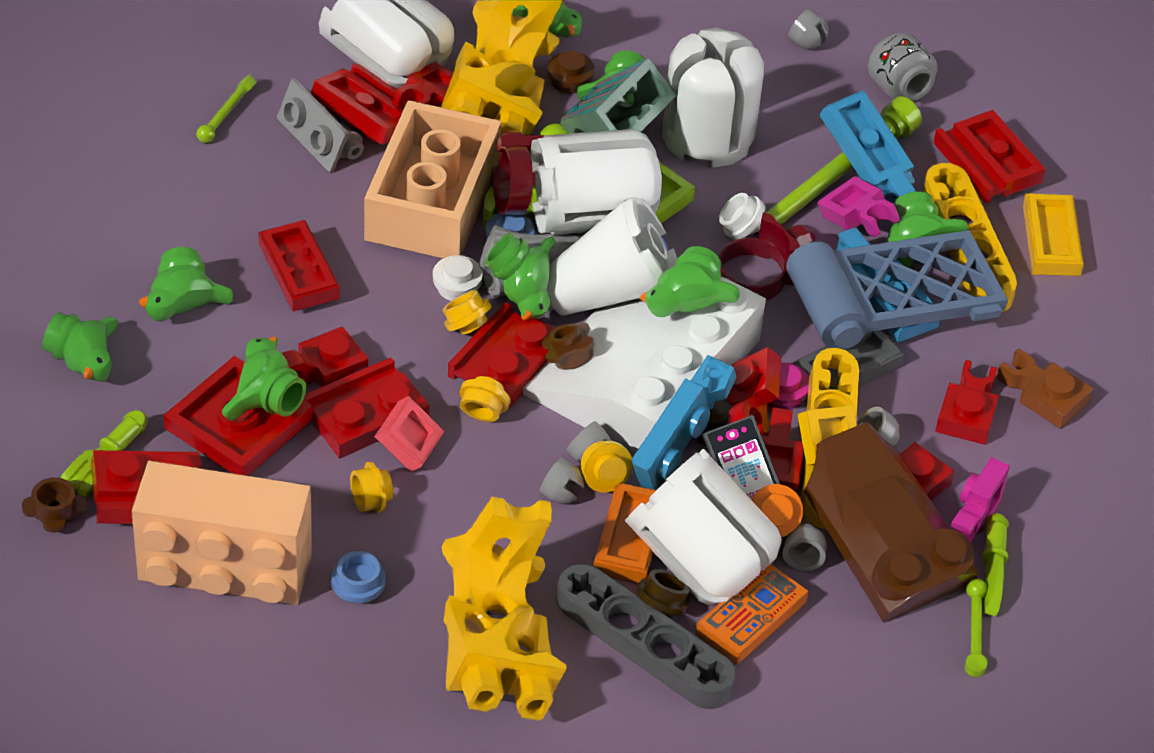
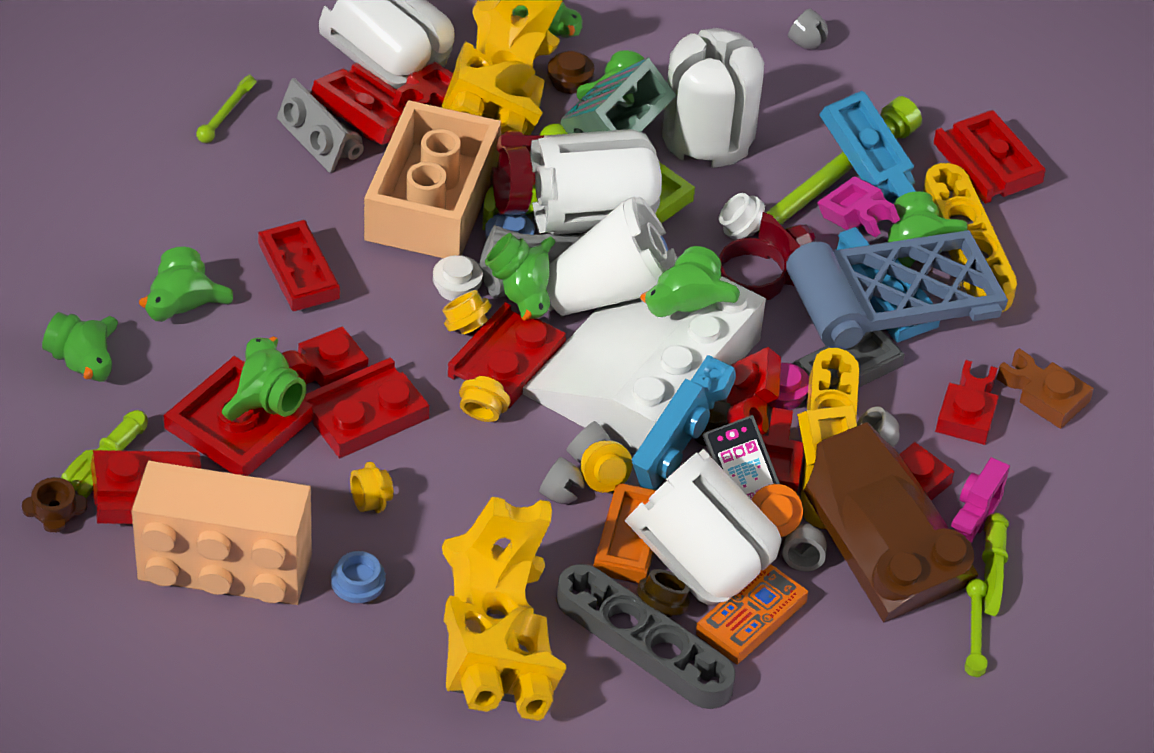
coral tile [374,396,445,472] -> none
reddish brown plate [542,323,595,370] -> none
light grey head [868,32,937,101] -> none
yellow tile [1023,193,1084,276] -> none

